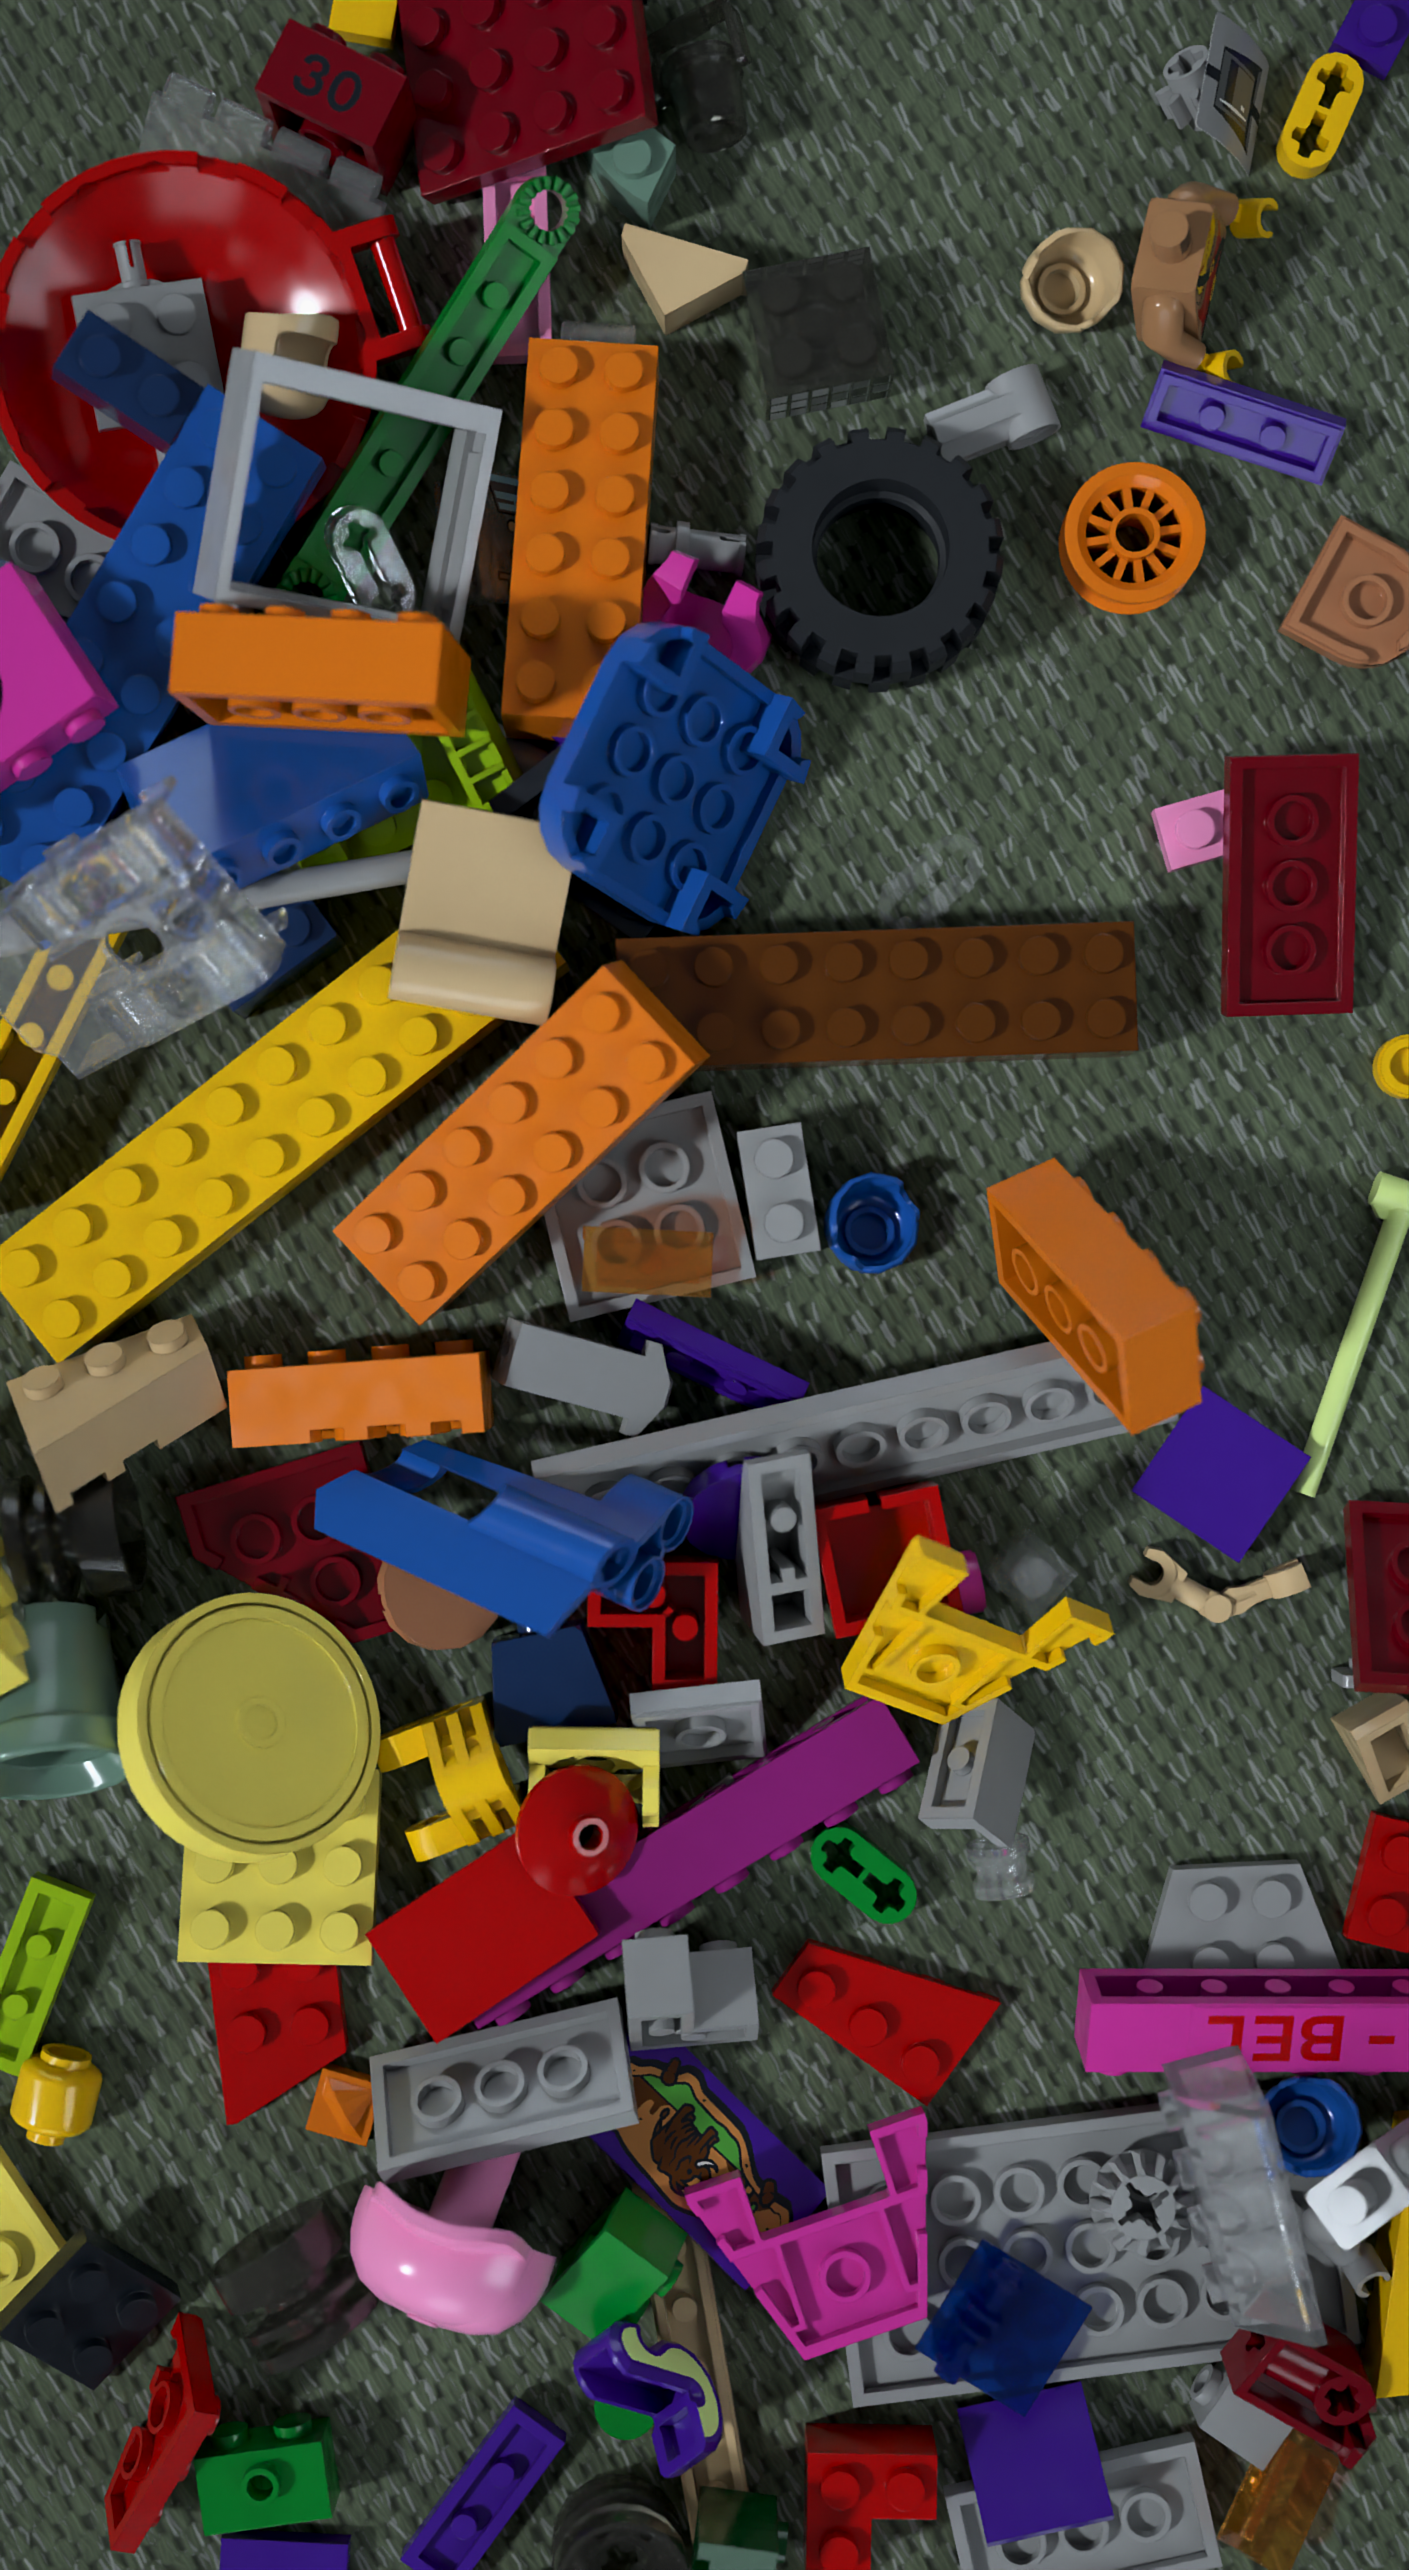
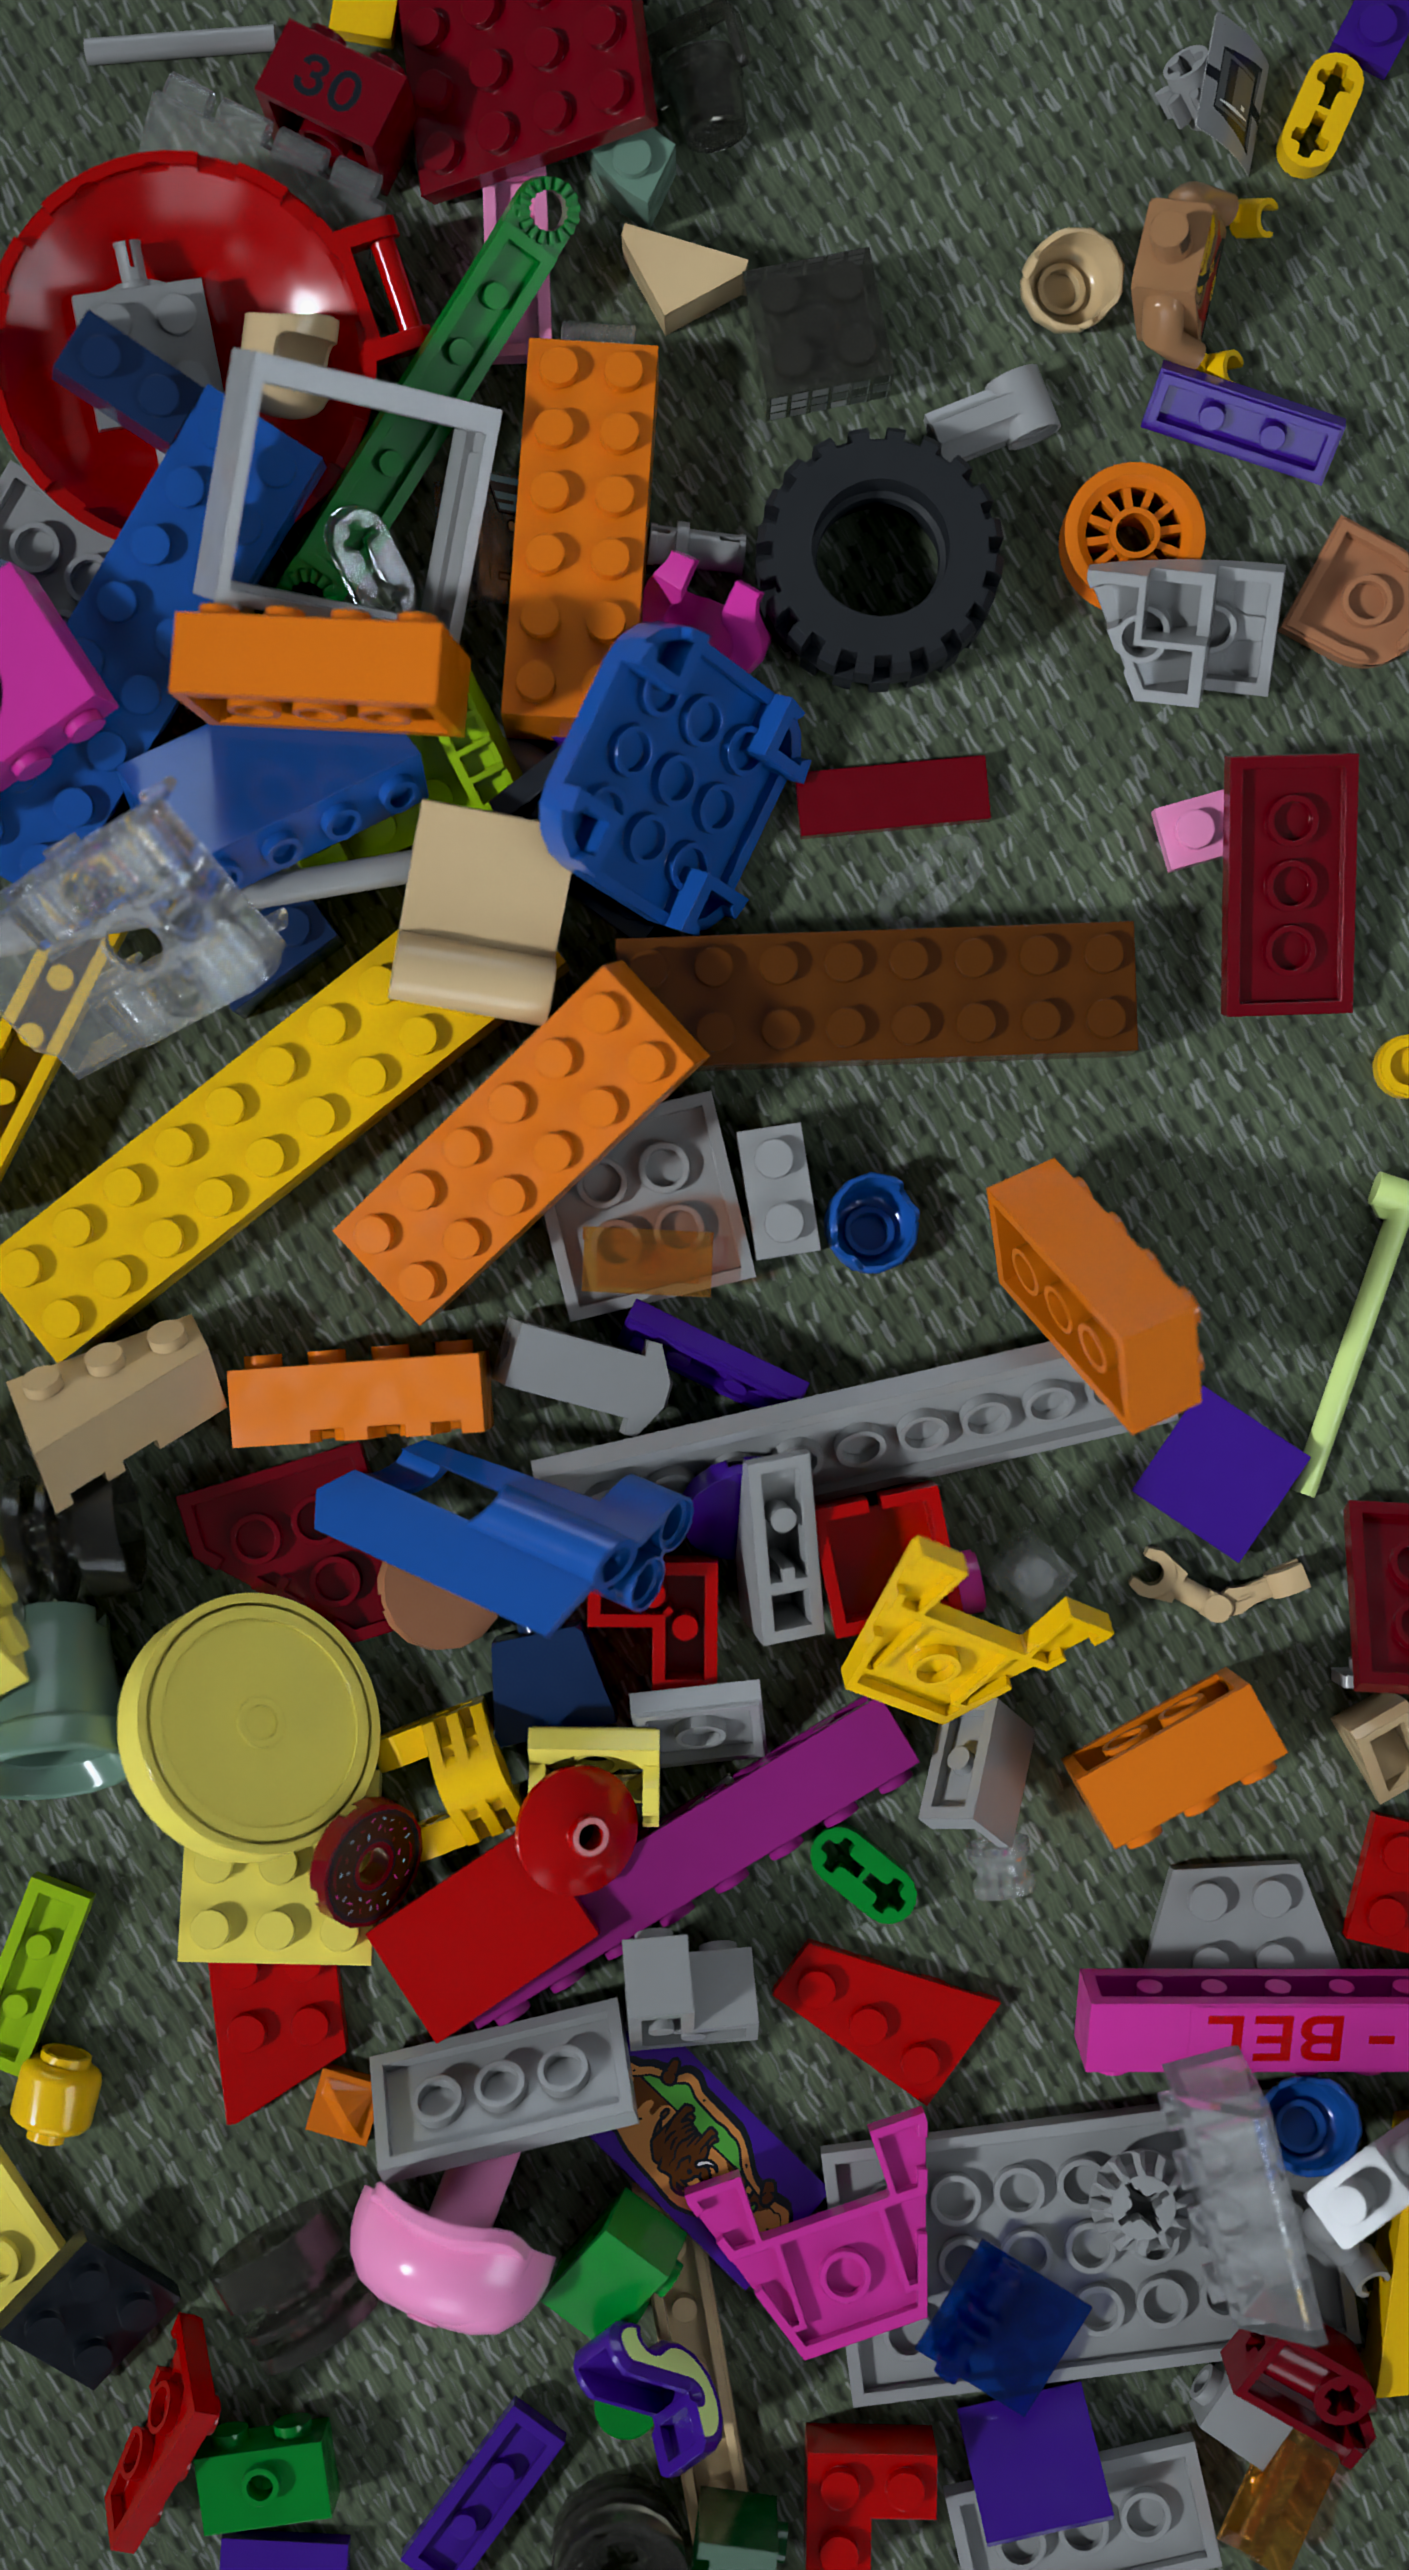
none -> light grey piece [84,24,277,66]
none -> tile [309,1796,423,1928]
none -> dark red tile [795,755,991,840]
none -> orange brick [1061,1667,1288,1850]
none -> light grey slope [1087,559,1287,708]

